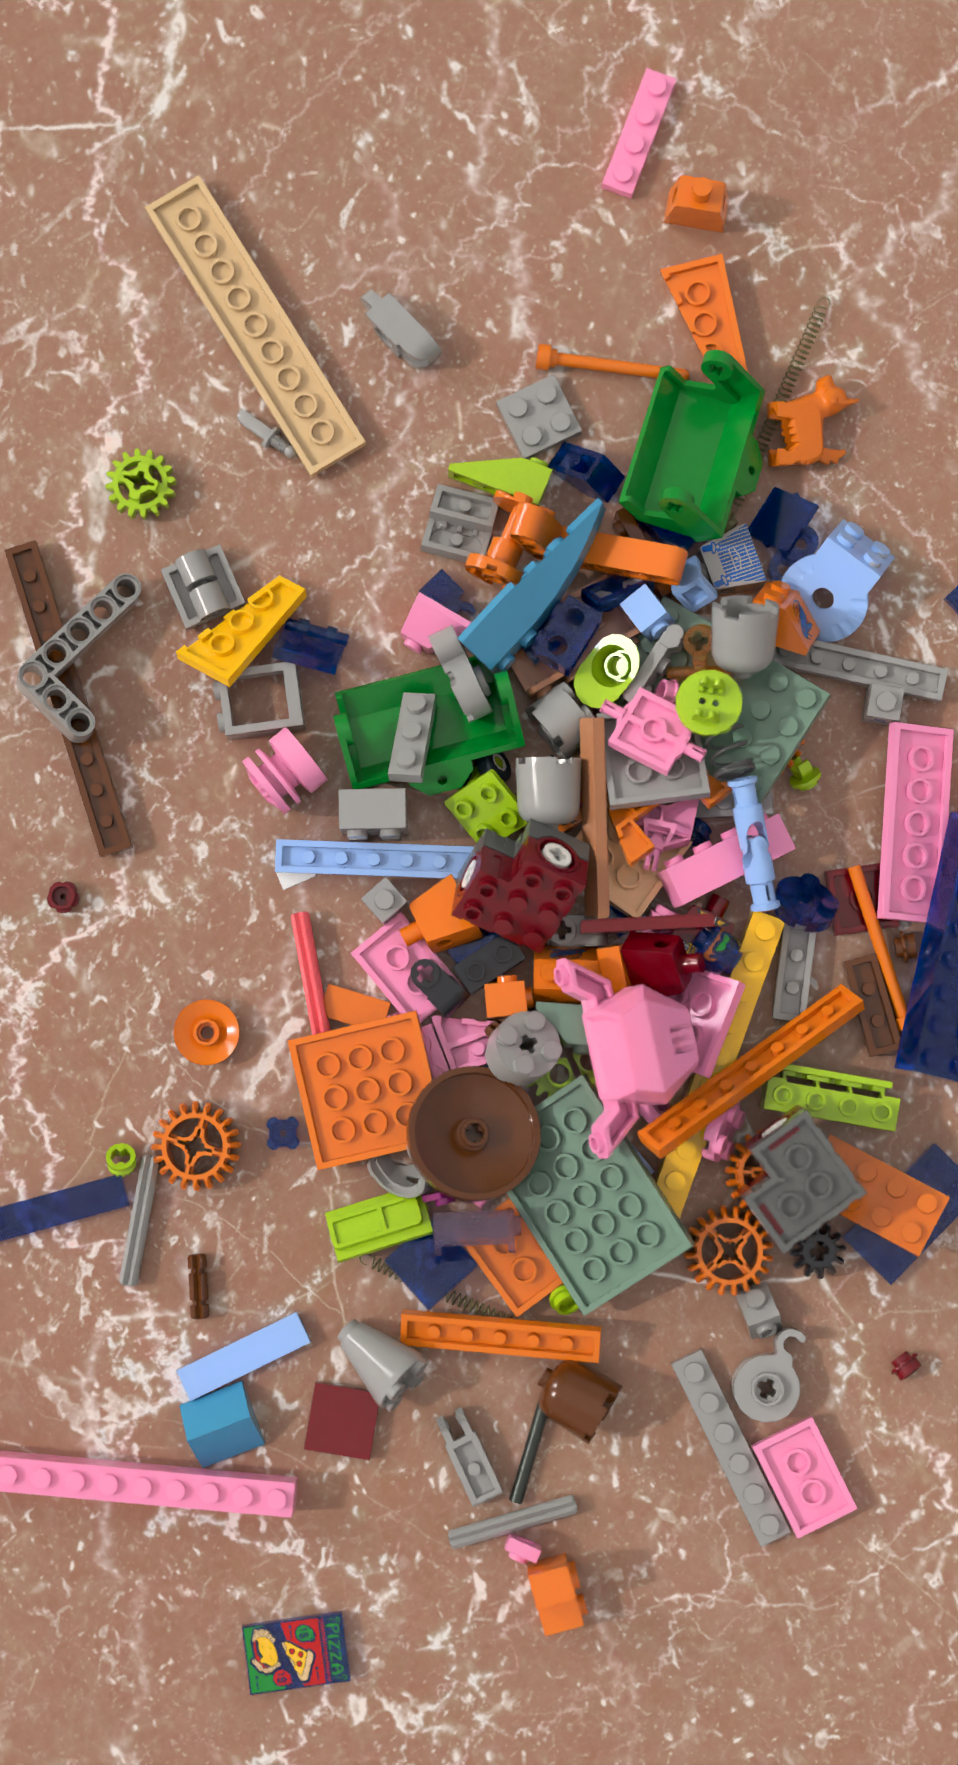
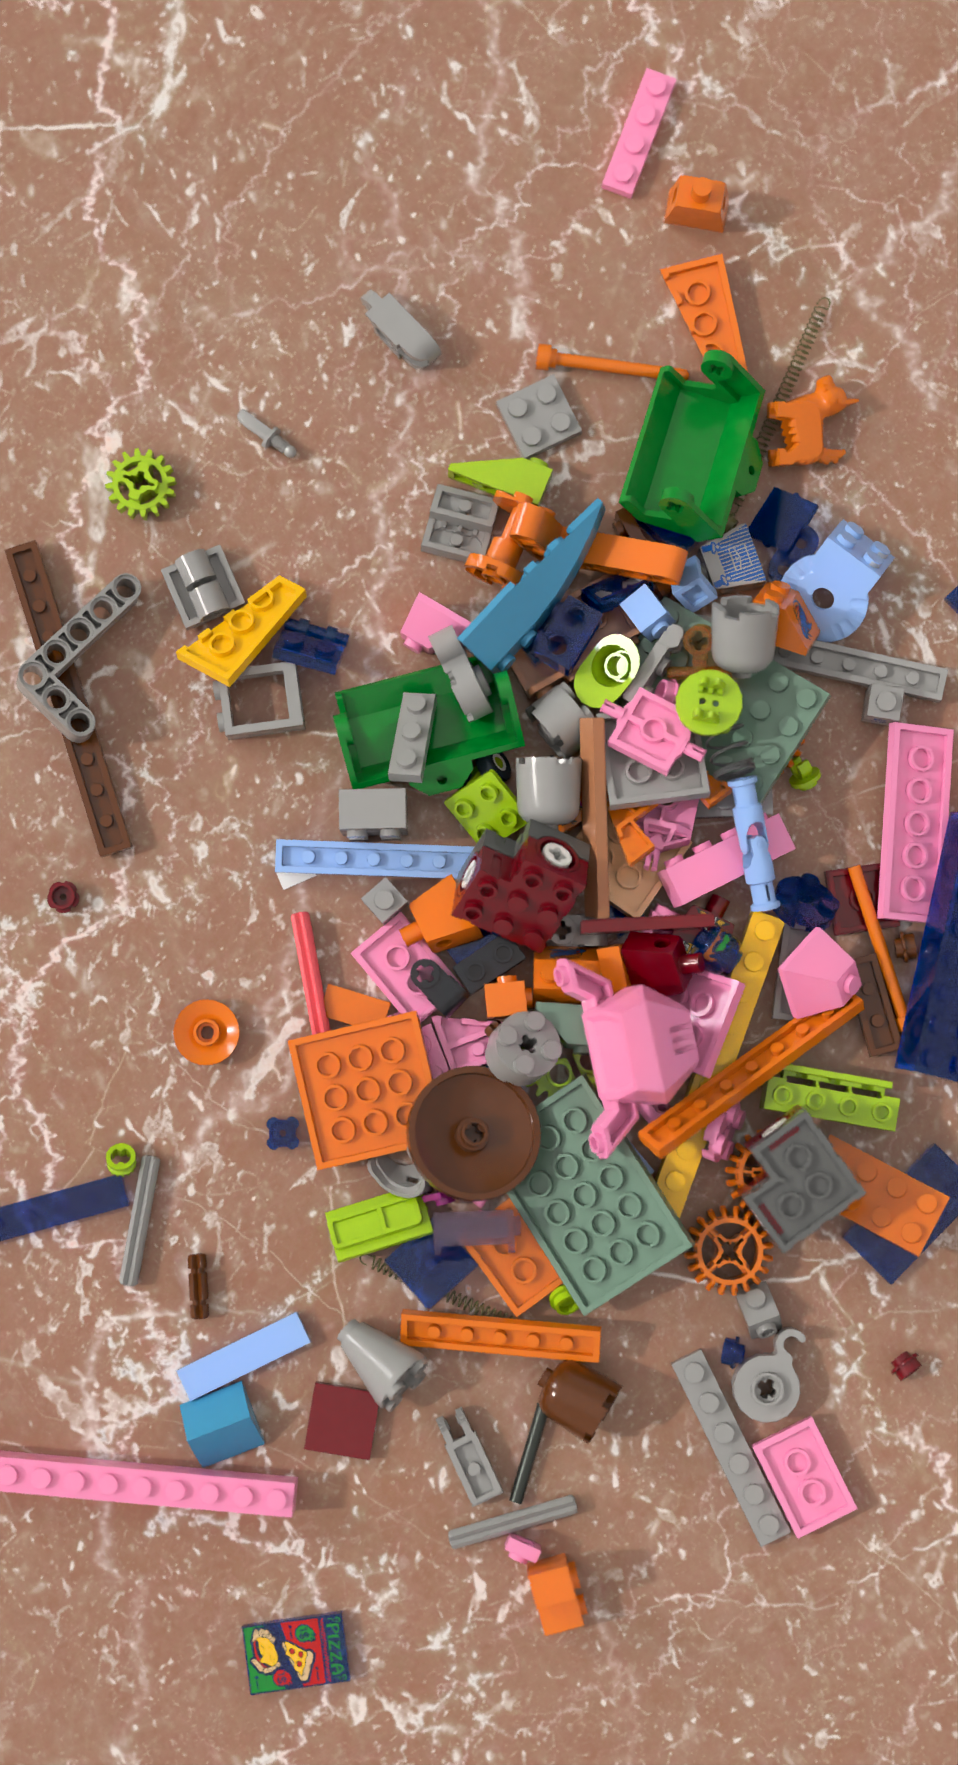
tan plate [144,175,366,478] -> none
orange gear [151,1101,242,1191] -> none
bright pink wheel [242,727,328,815] -> none
clear blue plate [419,569,476,616] -> none
clear blue slope [548,442,625,503] -> none
clear blue plate [690,817,712,846] -> none
black gear [789,1223,846,1279] -> none
none -> clear blue plate [721,1336,746,1369]
none -> bright pink slope [778,927,862,1019]

